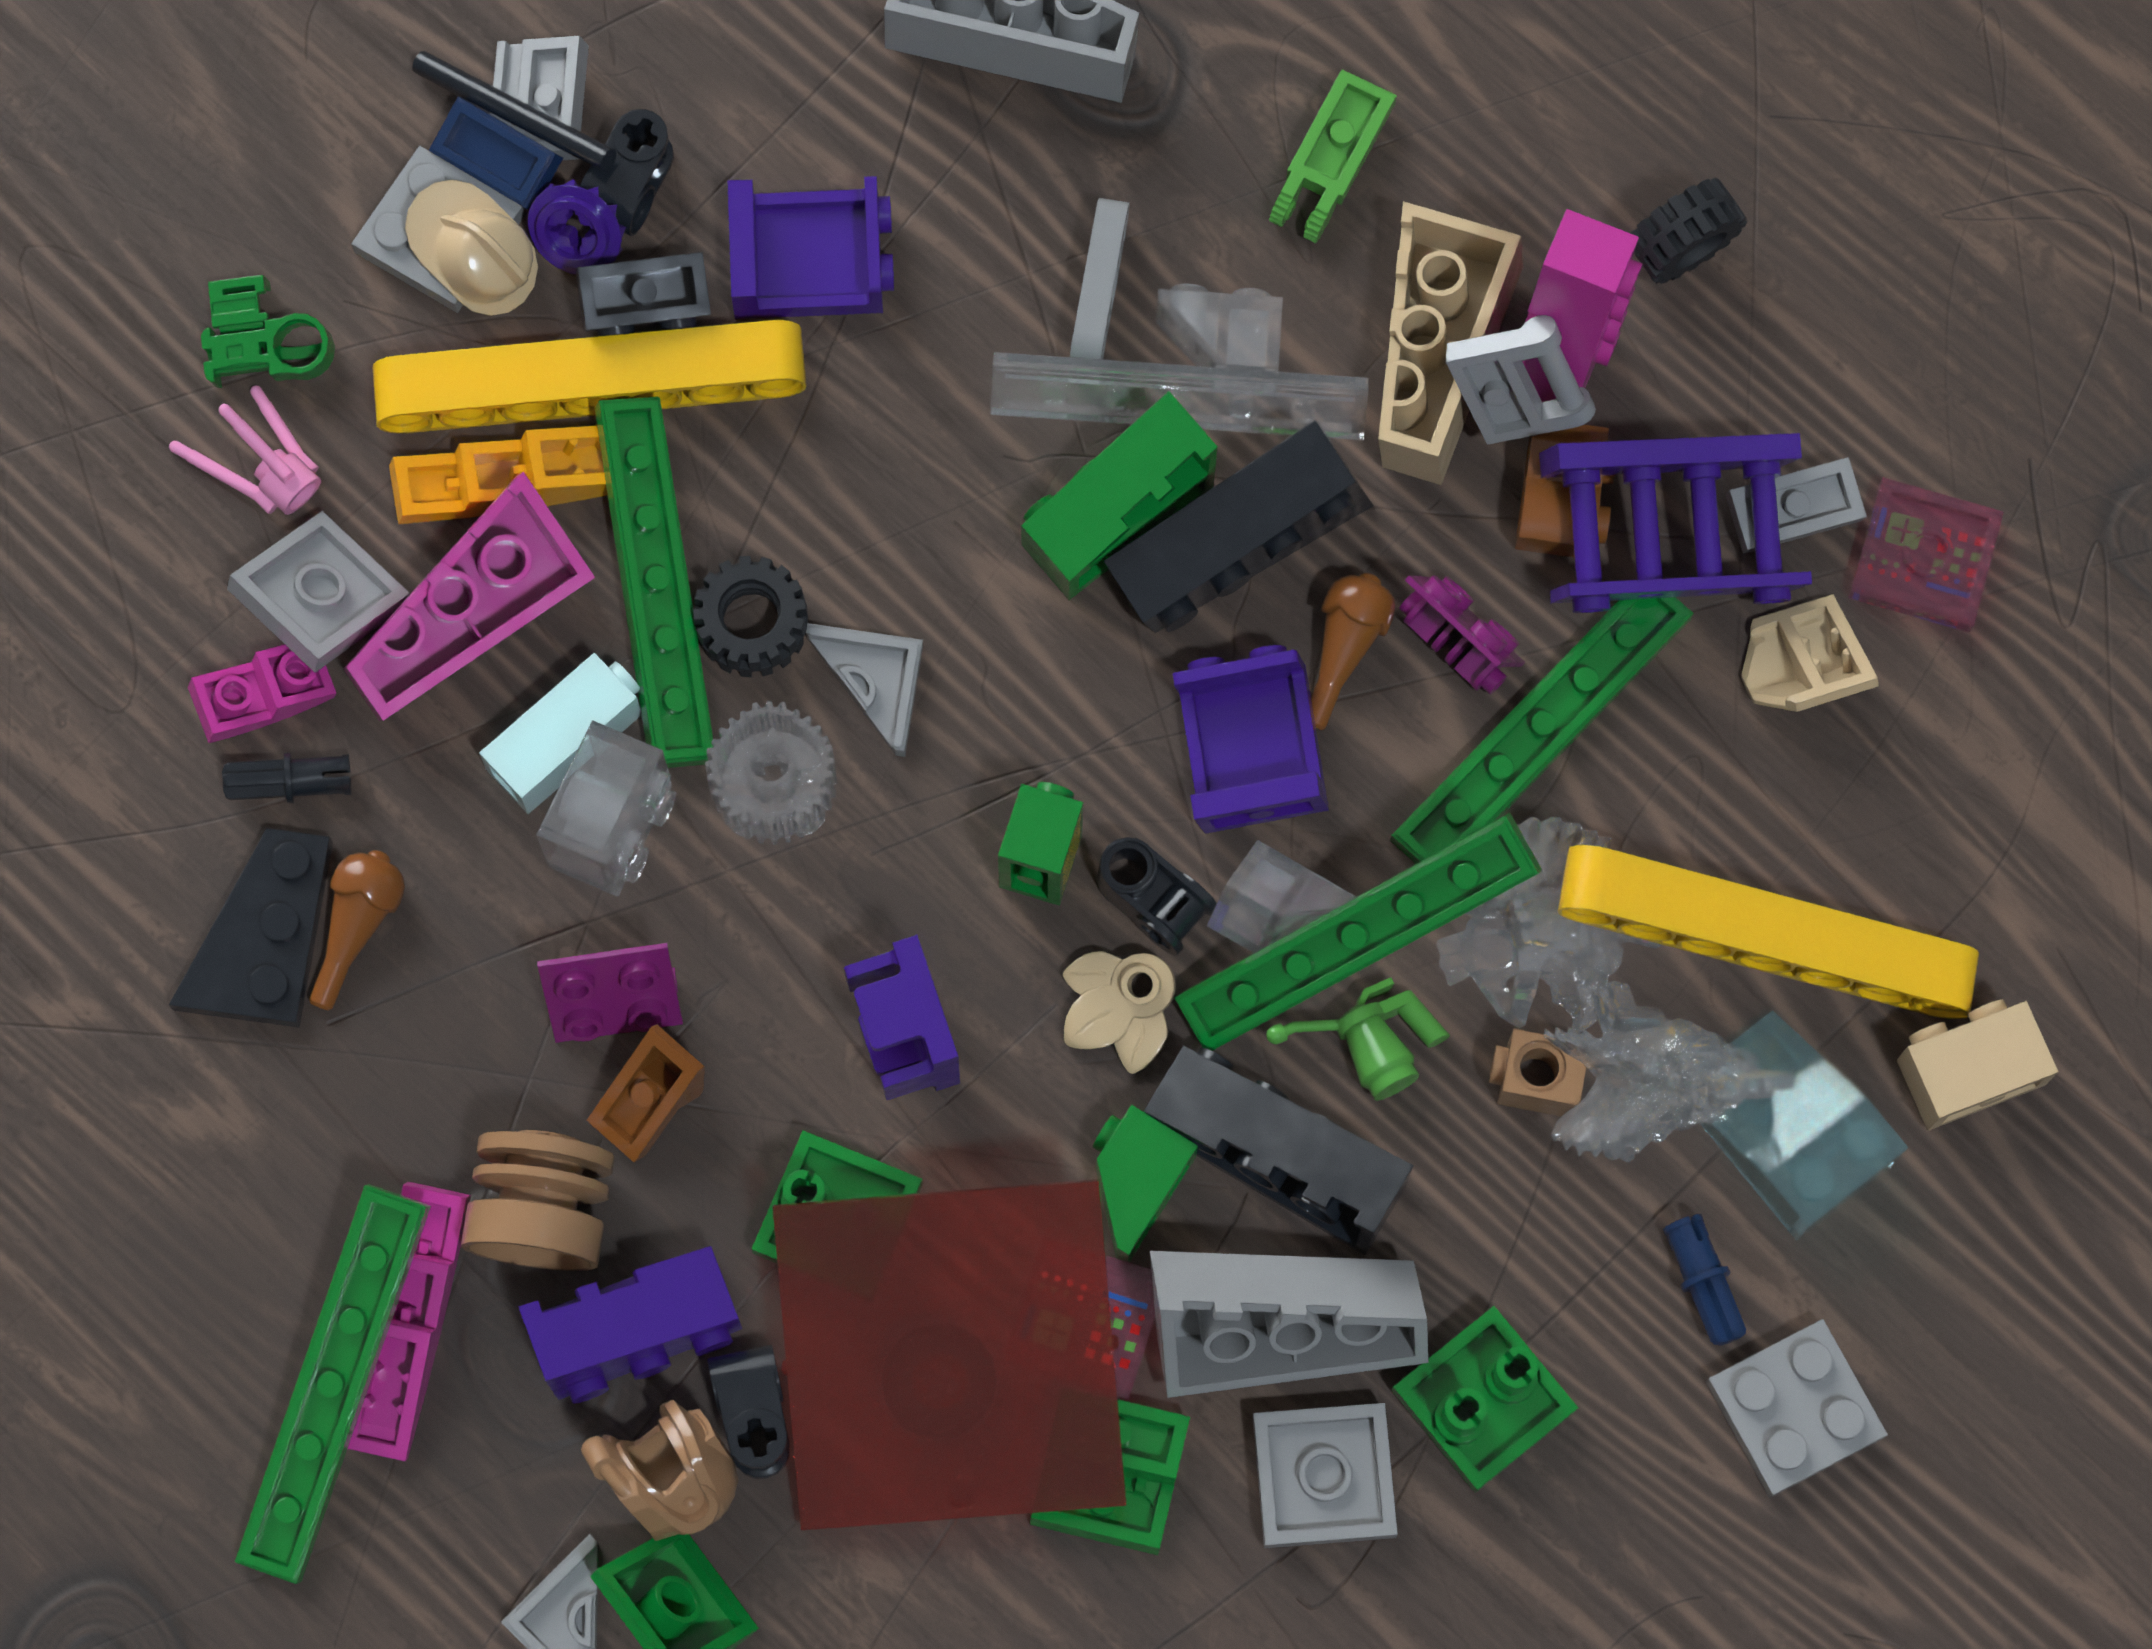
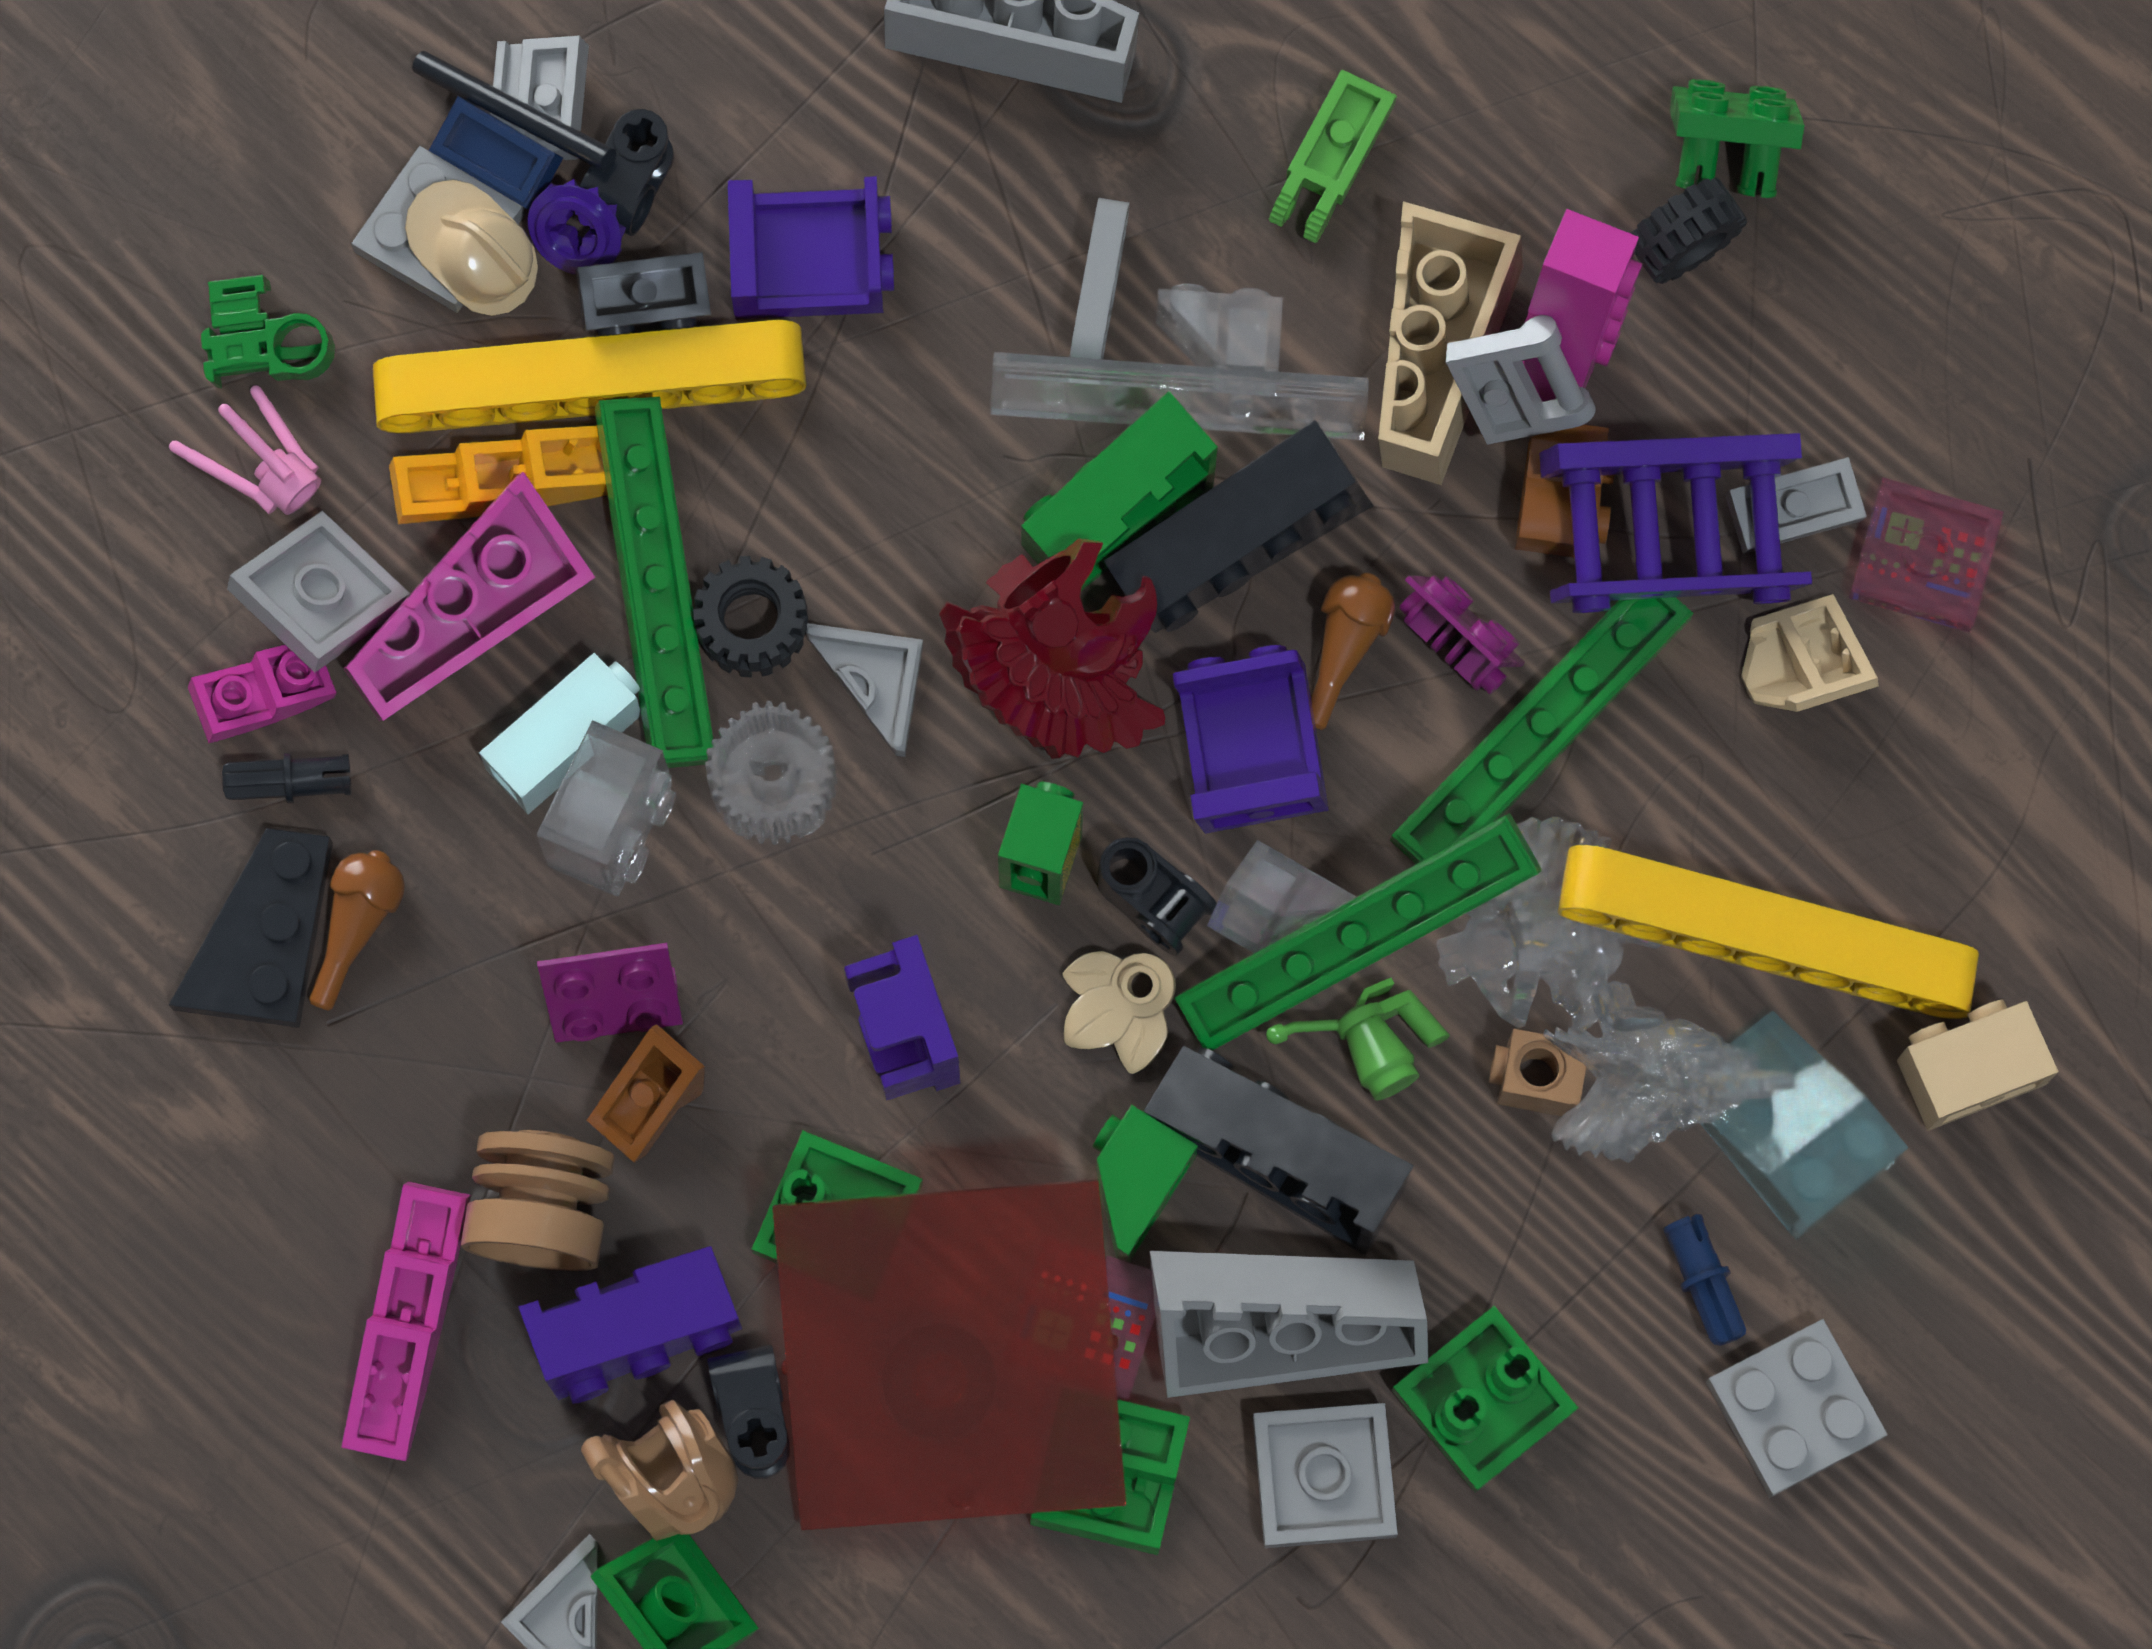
green tile [235,1184,431,1584] -> none
none -> dark red piece [939,538,1165,759]
none -> green plate [1670,79,1805,198]

